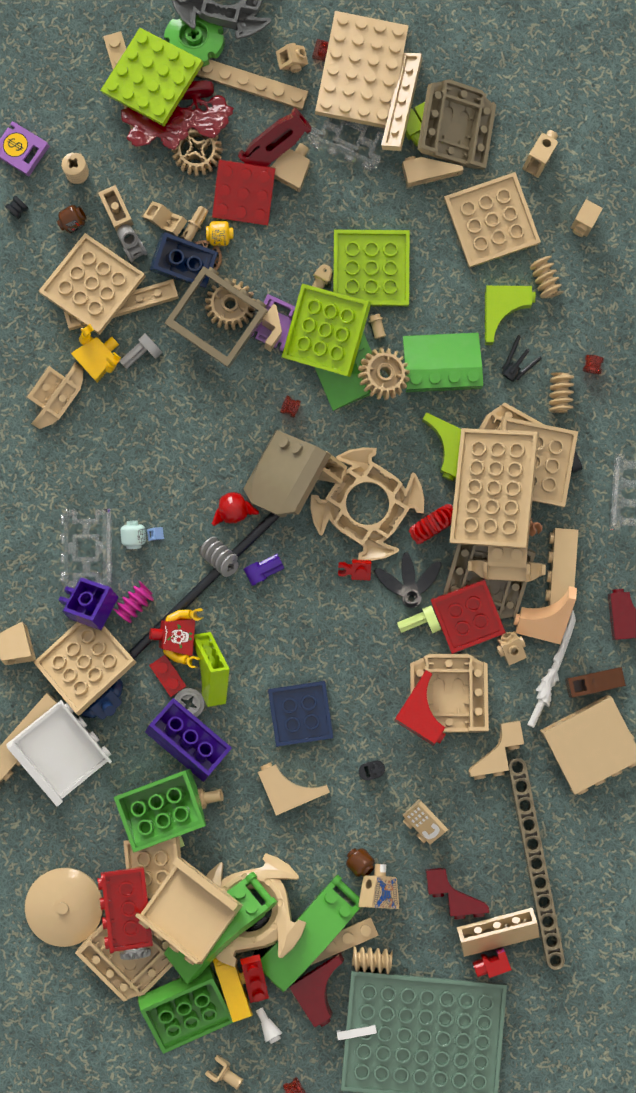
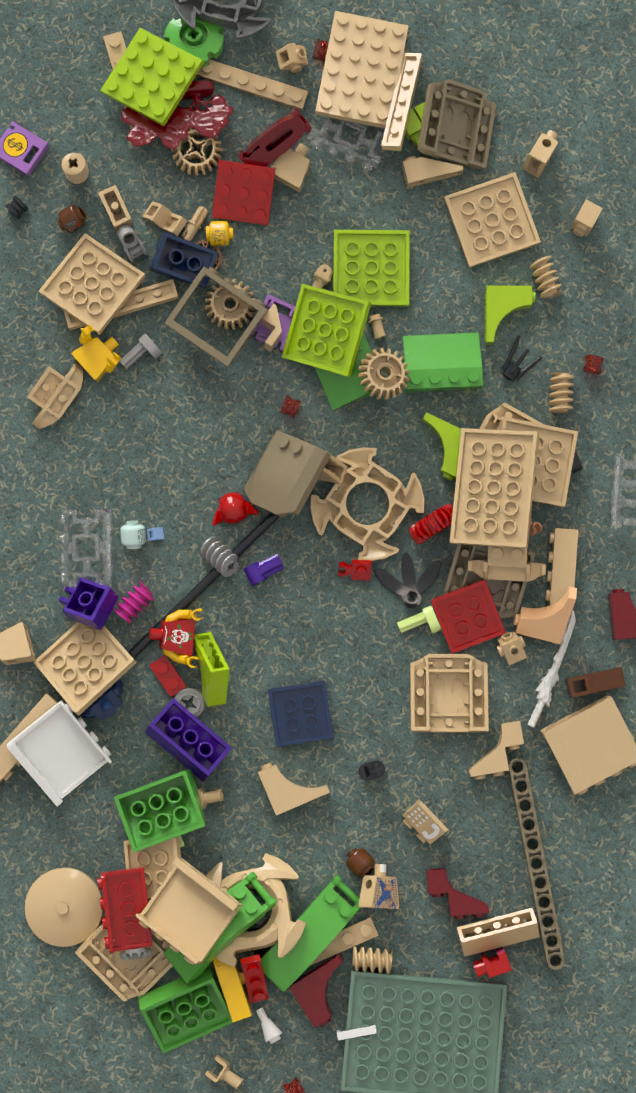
red arch [394,670,446,746] -> none

